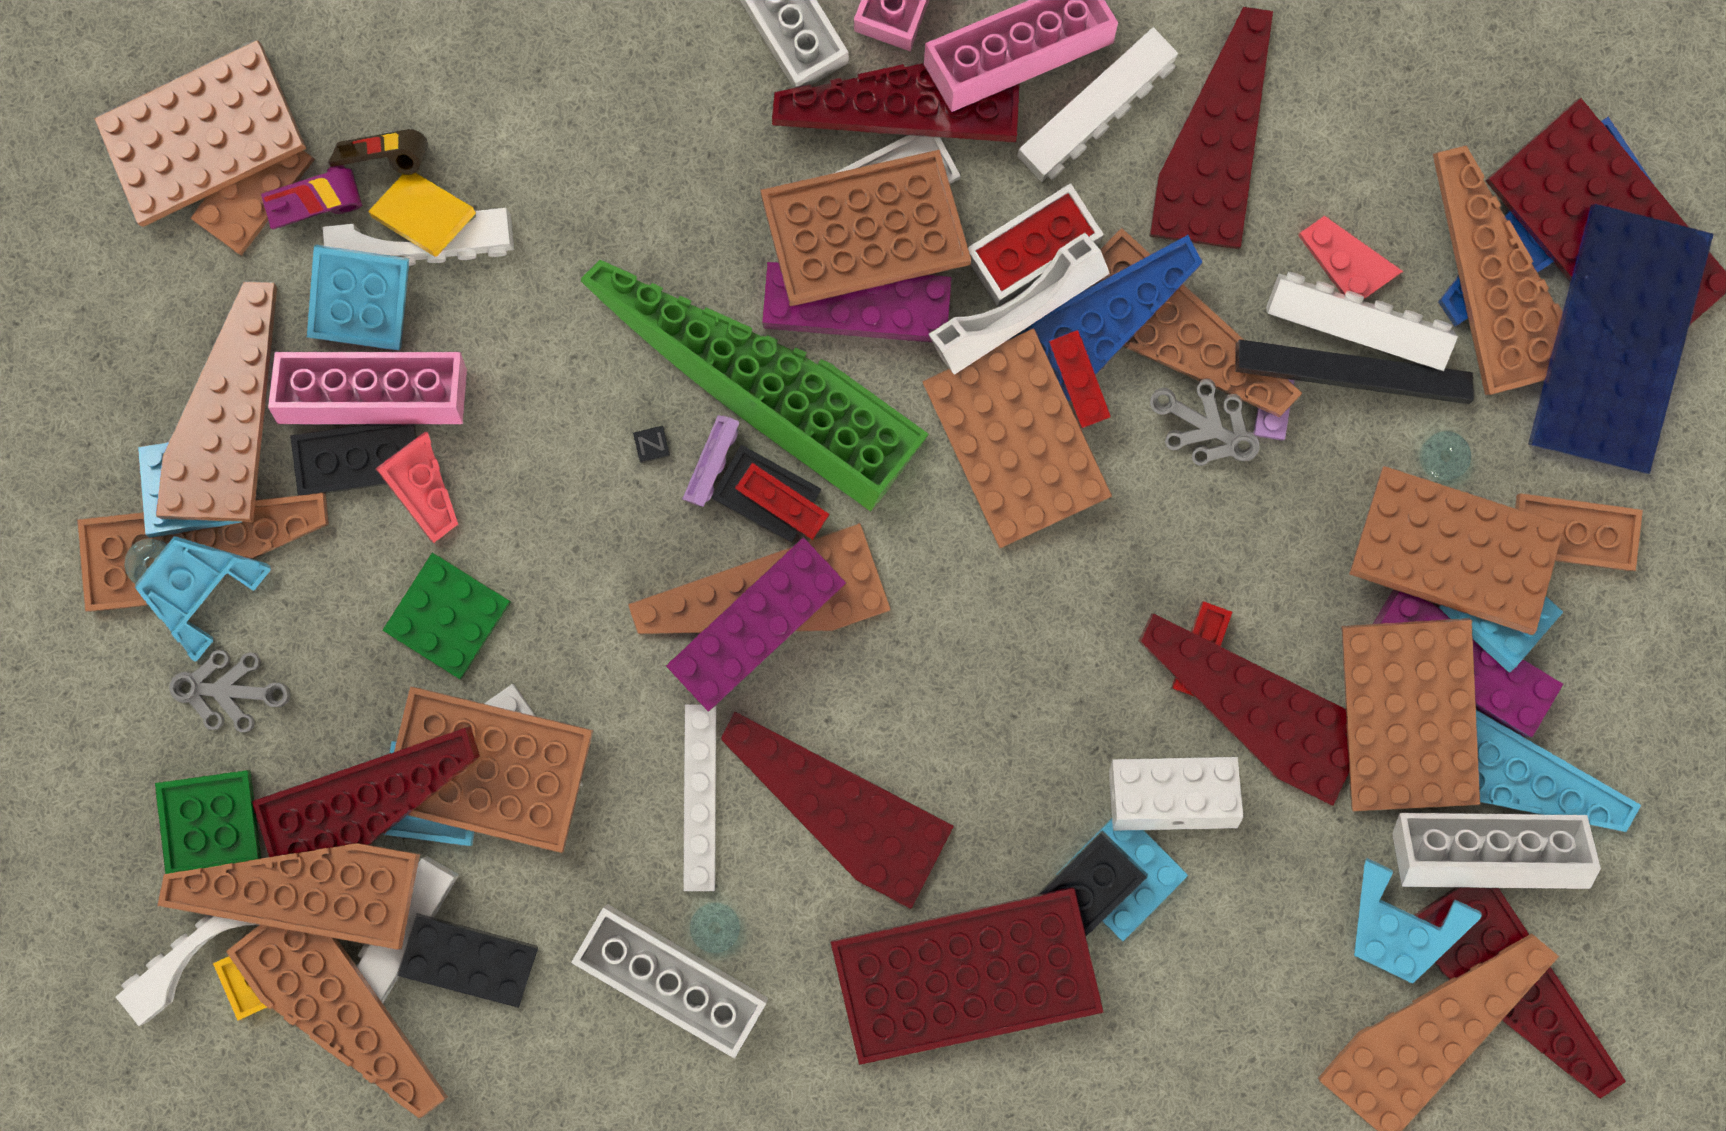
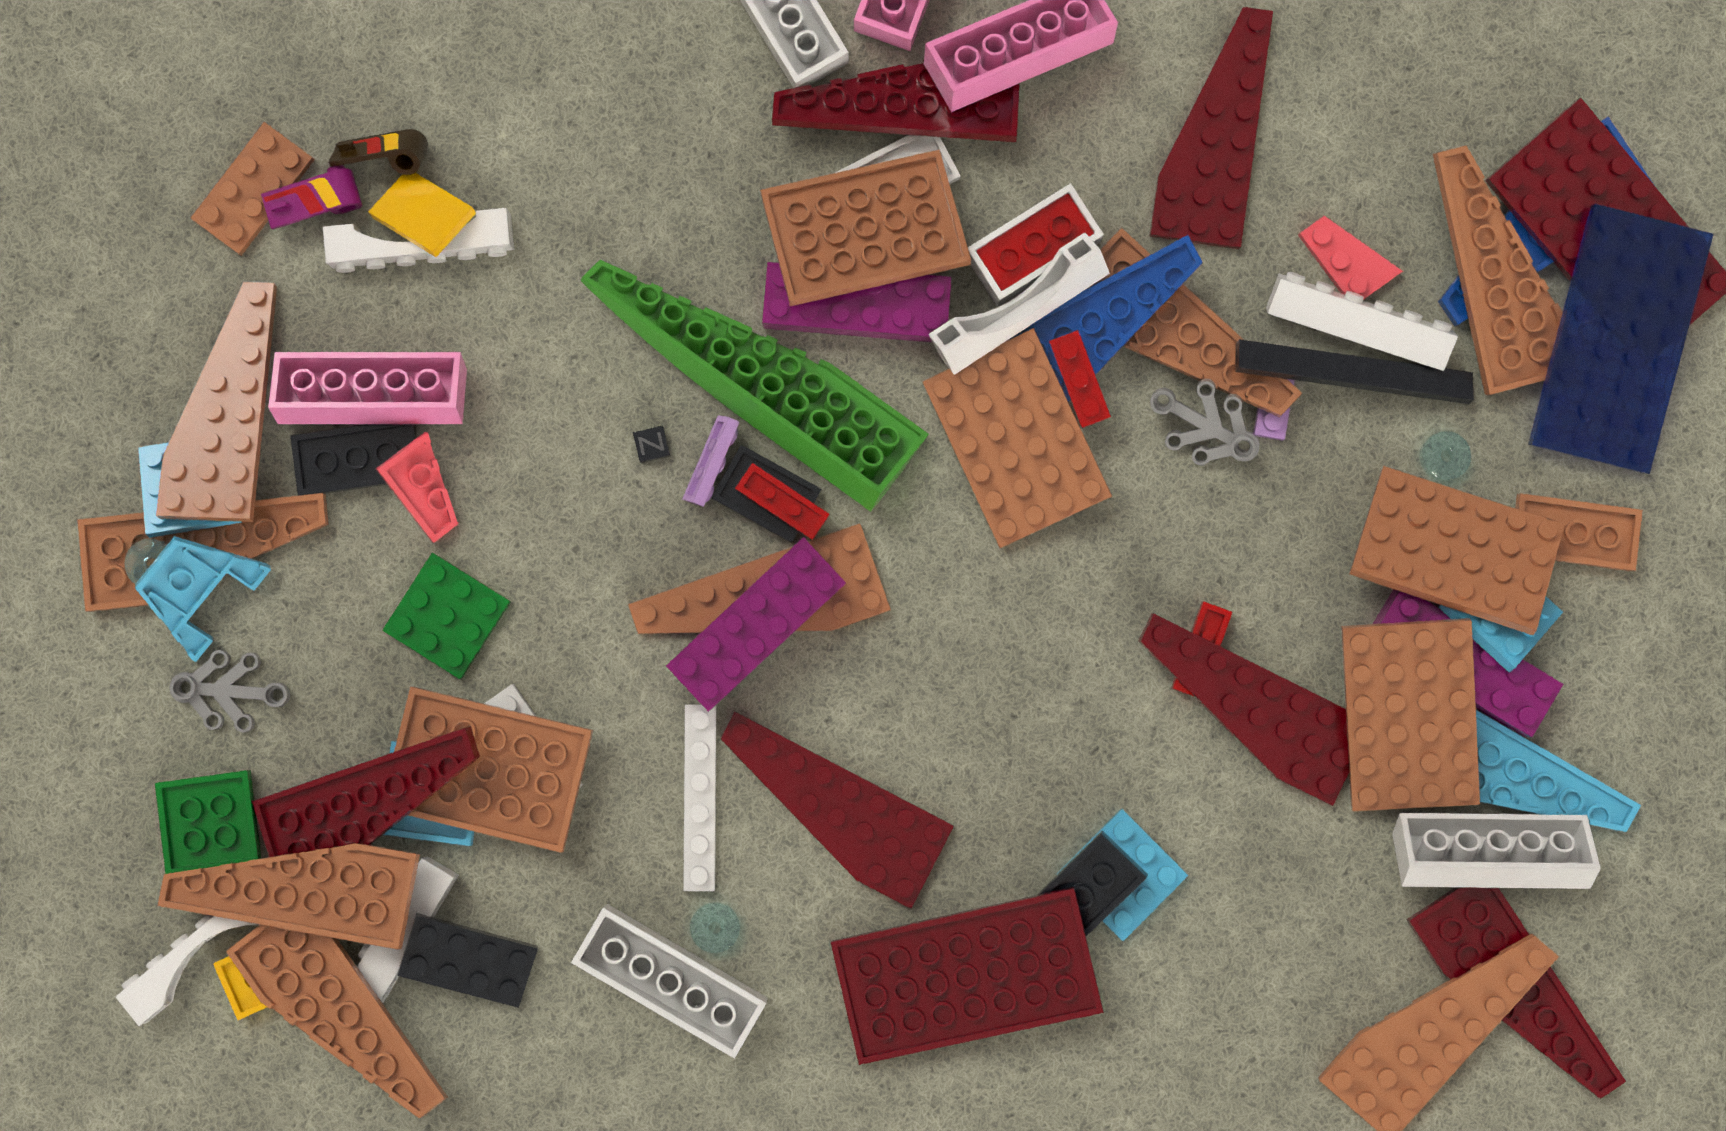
plate [94,40,307,227] -> none
medium azure plate [307,244,410,351] -> none
white brick [1017,27,1178,182] -> none
white brick [1109,757,1243,831] -> none
medium azure wing [1354,858,1482,984] -> none

